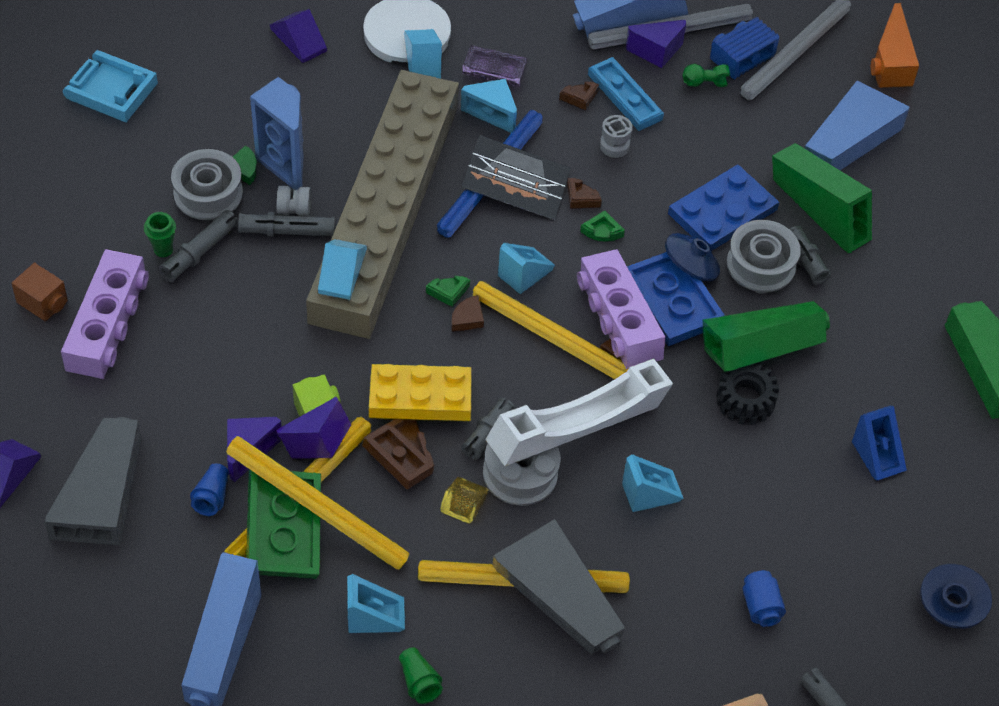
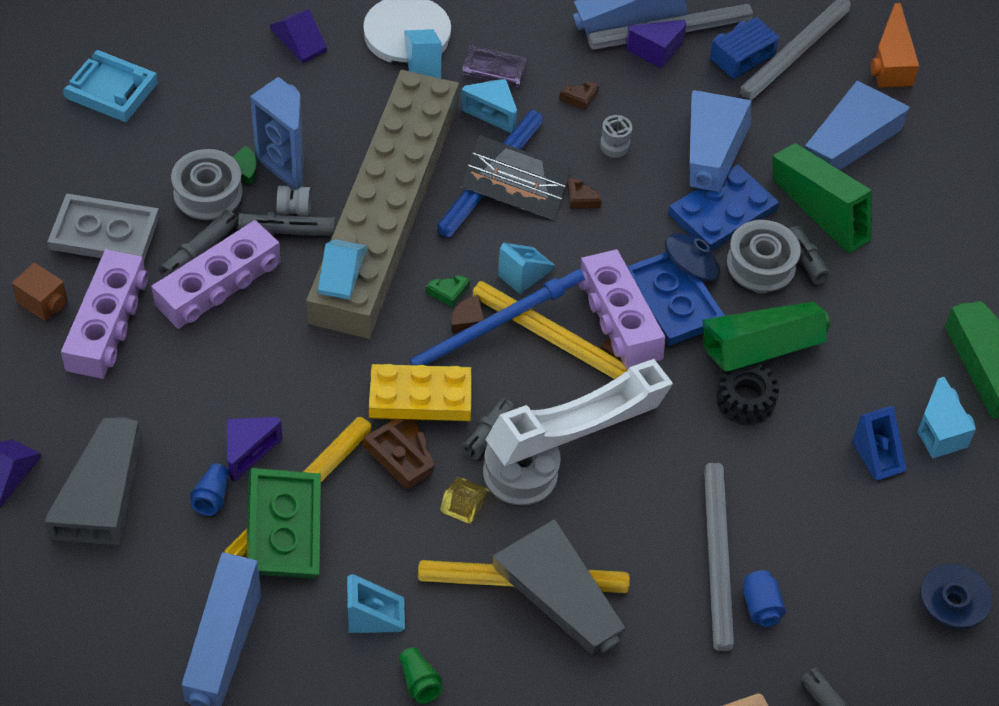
green cone [144,212,176,258] -> none
yellow axle [226,436,409,570] -> none
dark purple slope [276,397,351,458] -> none
lime brick [292,374,341,416] -> none
green tile [580,211,625,242] -> none
dark azure tile [588,57,664,131] -> none
medium azure slope [622,454,684,512] -> none
green arm [682,63,730,87] -> none
none -> light grey plate [47,193,160,261]
none -> lavender brick [151,220,281,329]
none -> blue bar [409,269,585,366]
none -> medium blue slope [690,90,752,192]
none -> light grey axle [704,462,734,652]
none -> medium azure slope [917,377,976,459]

